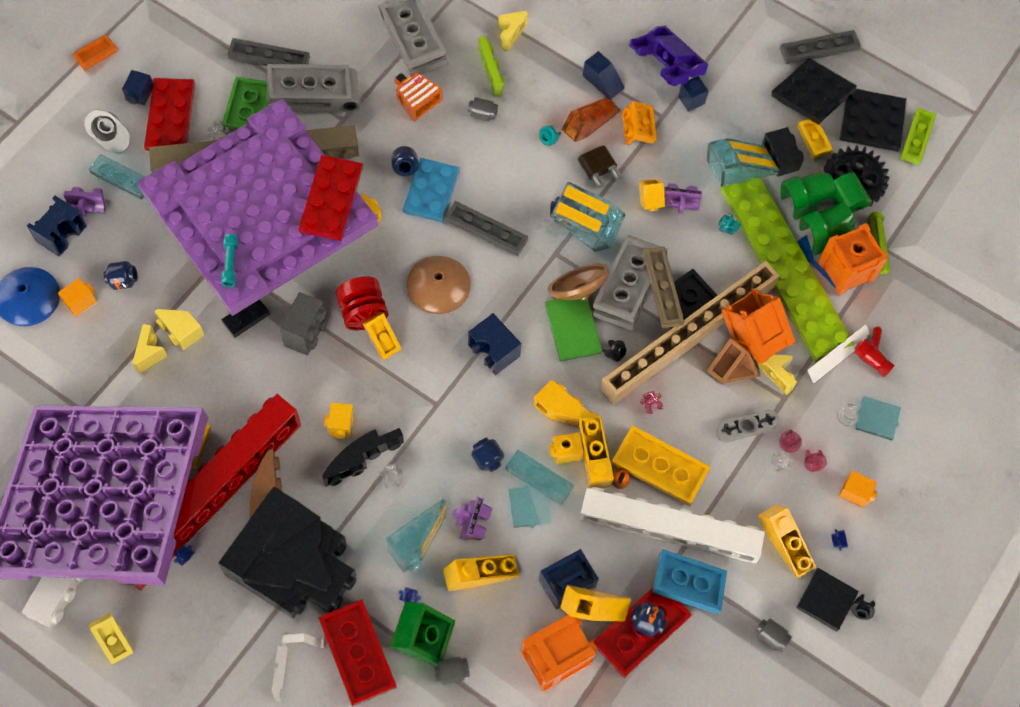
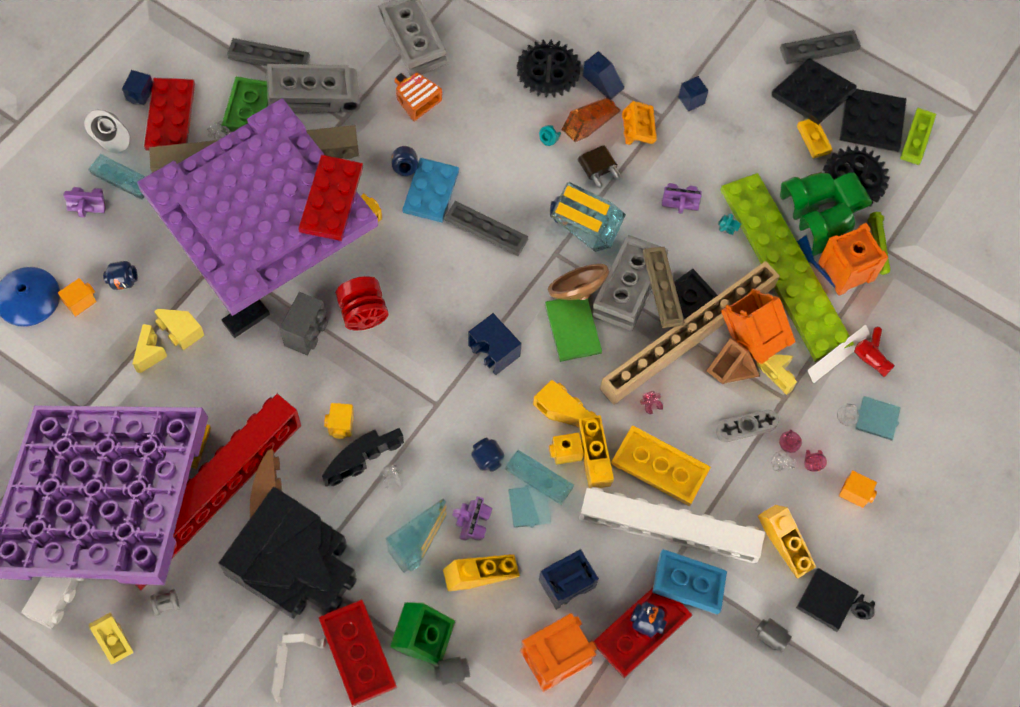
dark blue piece [27,196,87,257] -> none
orange tile [72,34,118,71] -> none
clear blue plate [173,545,195,566] -> none
teal bar [221,234,238,287] -> none
yellow plate [362,311,402,360] -> none
clear blue plate [398,587,421,603] -> none
medium nougat dish [407,256,470,314] -> none
dark grey brick [468,97,498,121] -> none
lime plate [478,36,505,97] -> none
light yellow slope [498,11,528,51] -> none
yellow slope [560,585,631,621] -> none
black plate [602,340,627,362] -> none
orange hinge [612,469,630,489] -> none
dark purple bracket [629,26,709,86] -> none
yellow brick [639,178,665,211] -> none
clear light blue slope [707,138,779,187] -> none
black brick [762,127,804,177] -> none
clear blue plate [831,529,848,551] -> none
none -> light grey bush [151,589,180,616]
none -> black gear [517,39,581,98]

